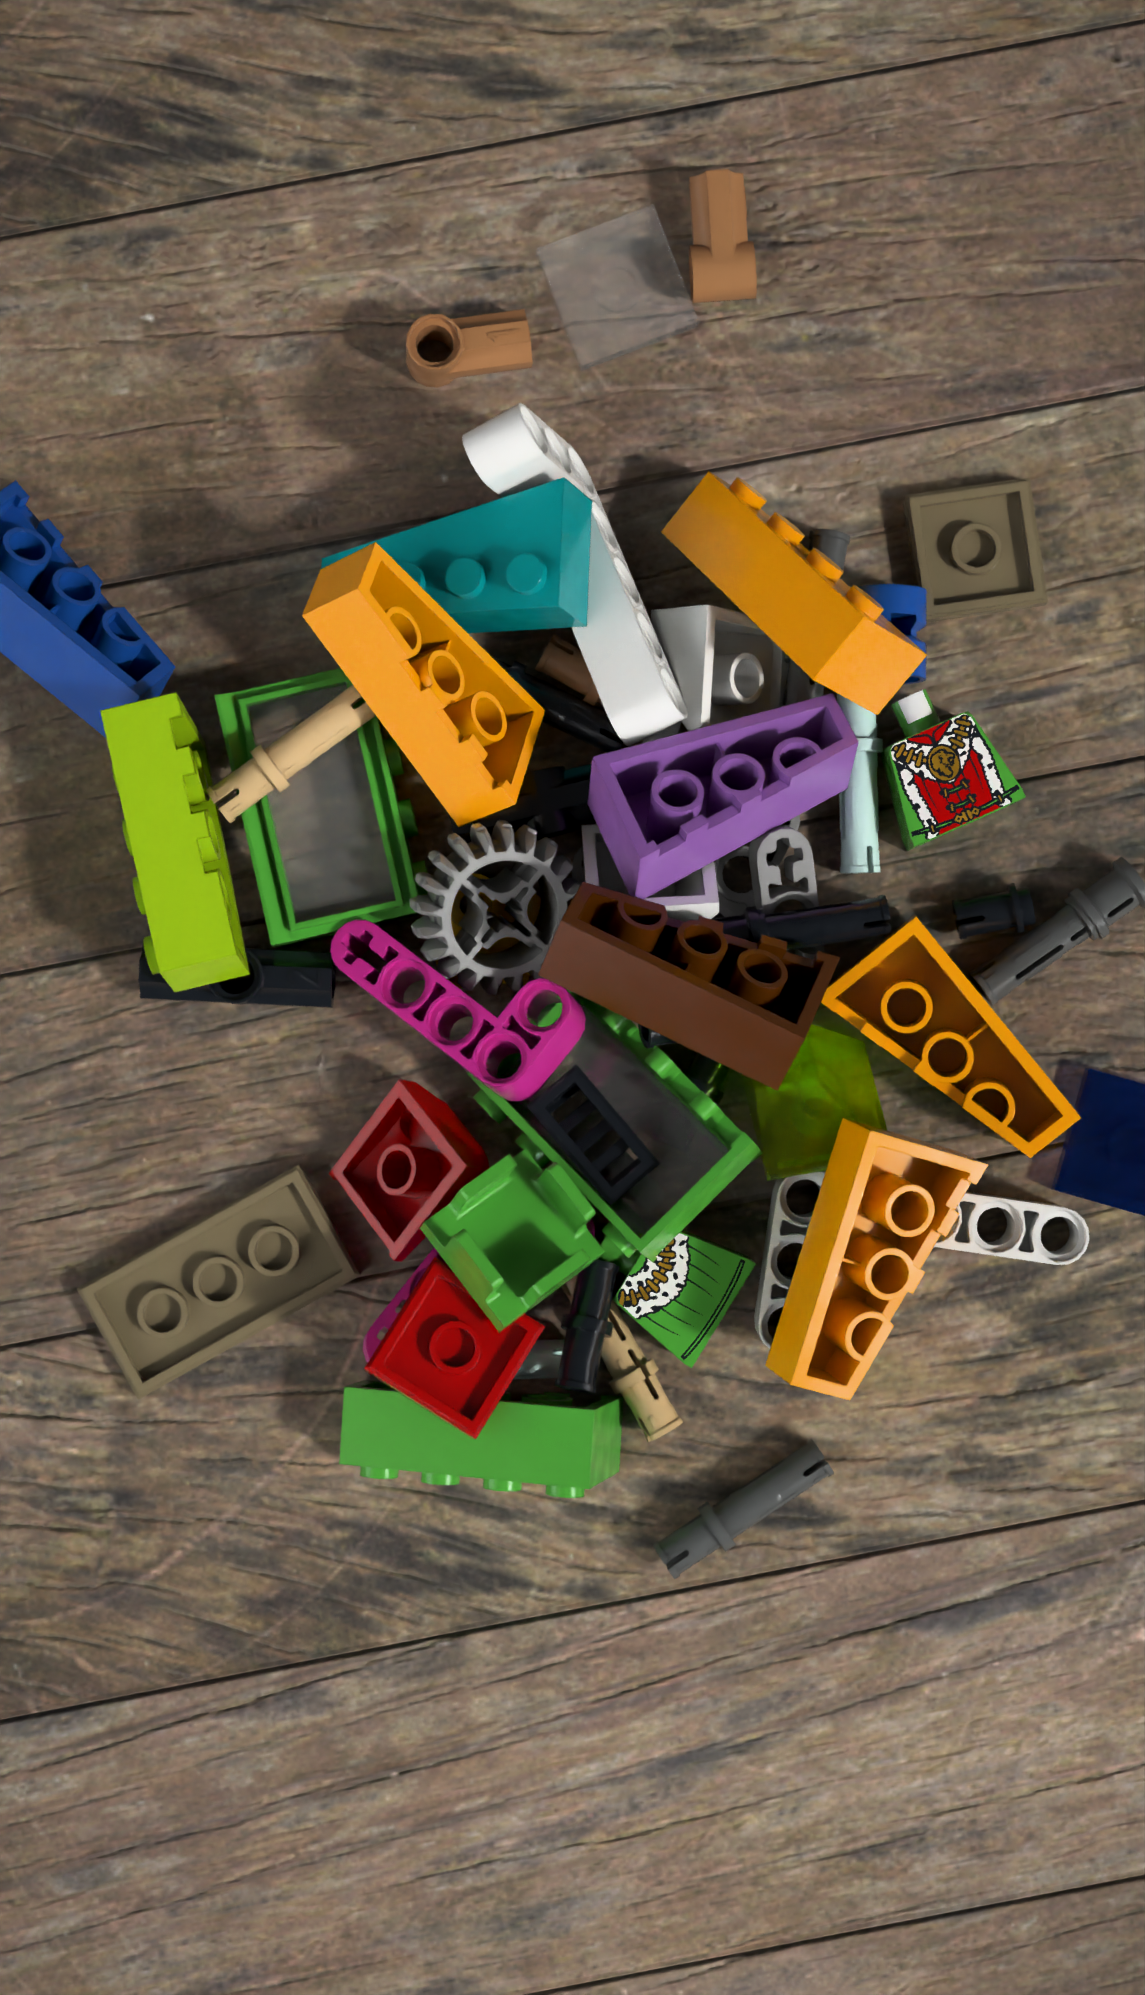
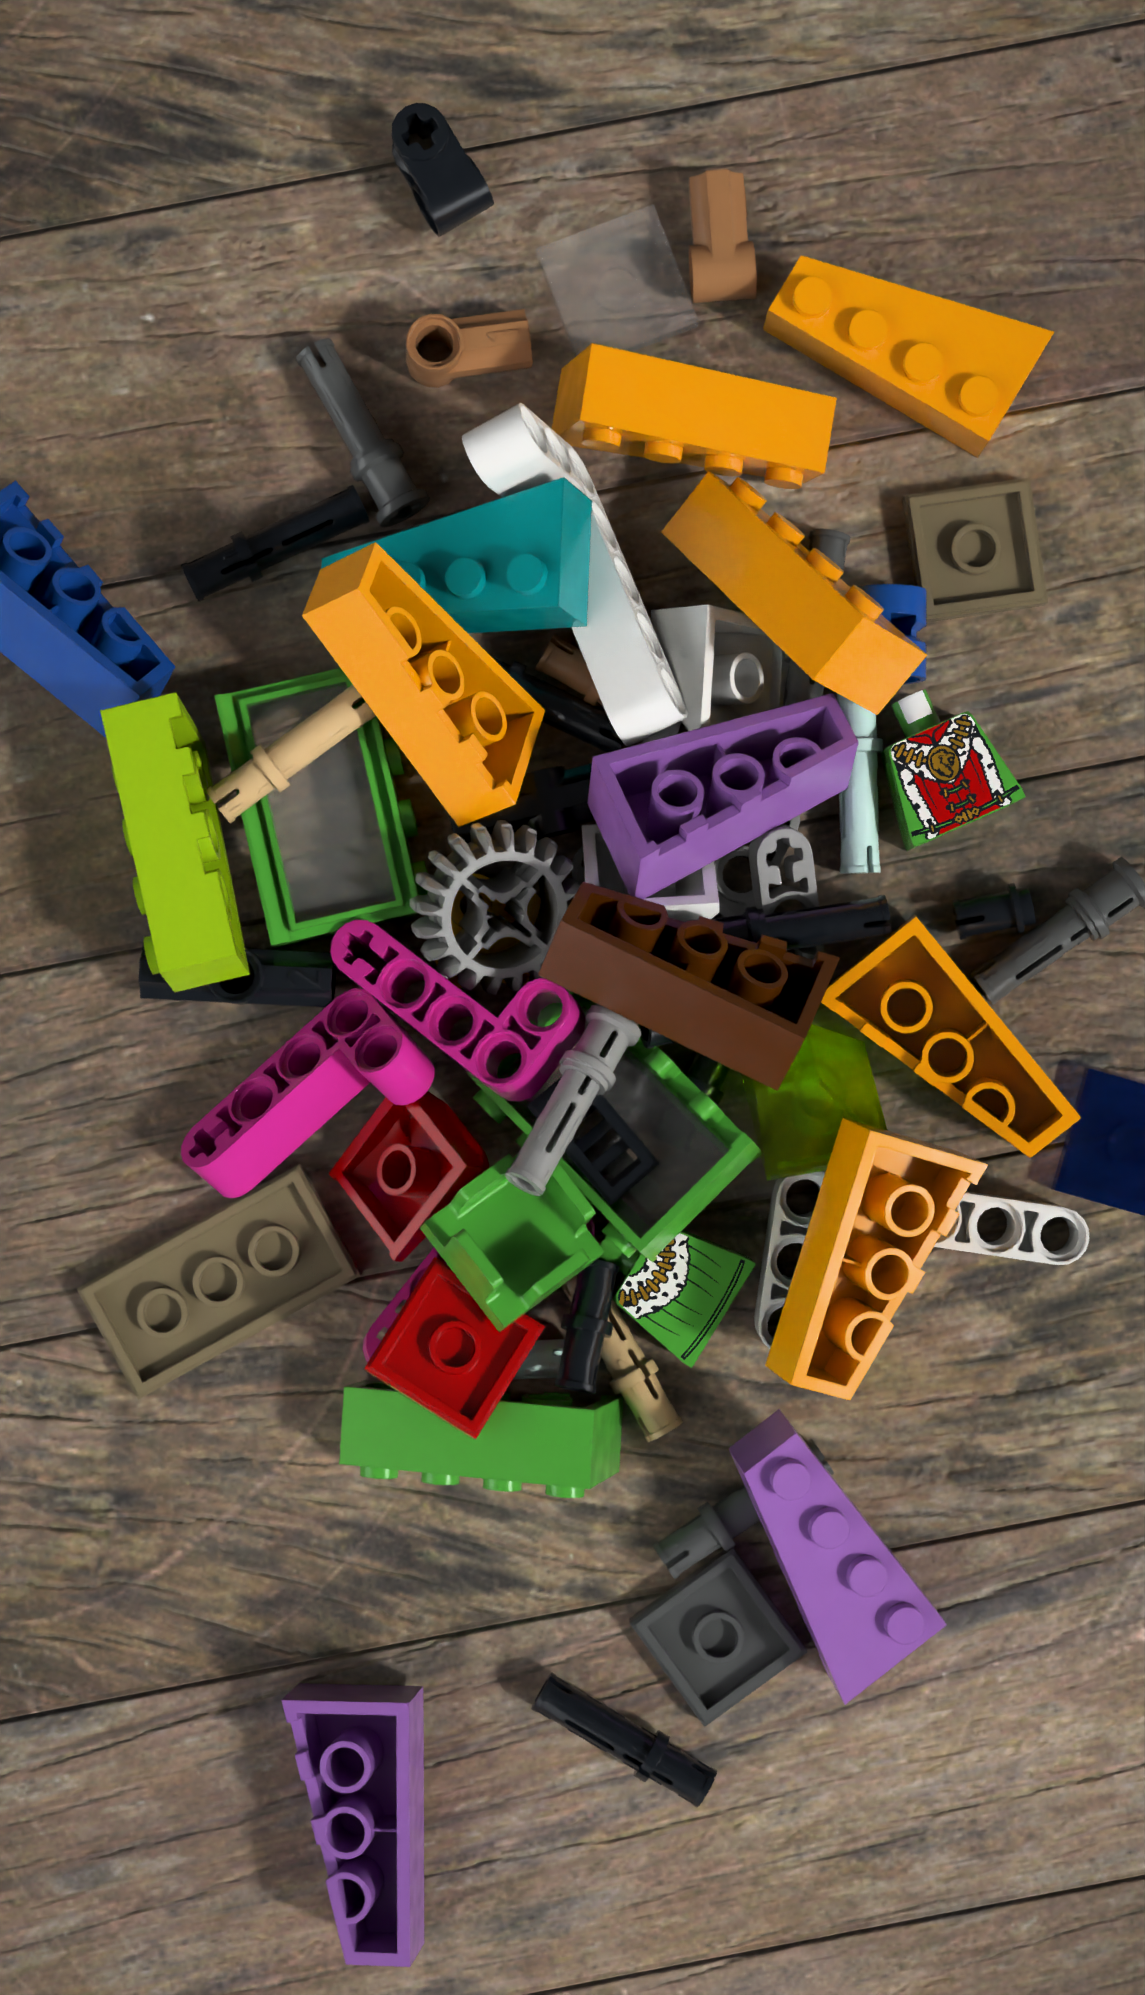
none -> black pin [181,485,370,602]
none -> dark pink beam [181,988,435,1198]
none -> medium lavender wedge [281,1683,425,1967]
none -> dark grey pin [296,338,430,528]
none -> black piece [391,103,494,237]
none -> light grey pin [504,1004,642,1196]
none -> black pin [531,1672,717,1807]
none -> light orange wedge [552,343,837,489]
none -> dark grey tile [629,1547,807,1727]
none -> medium lavender wedge [728,1409,947,1705]
none -> light orange wedge [763,255,1054,458]

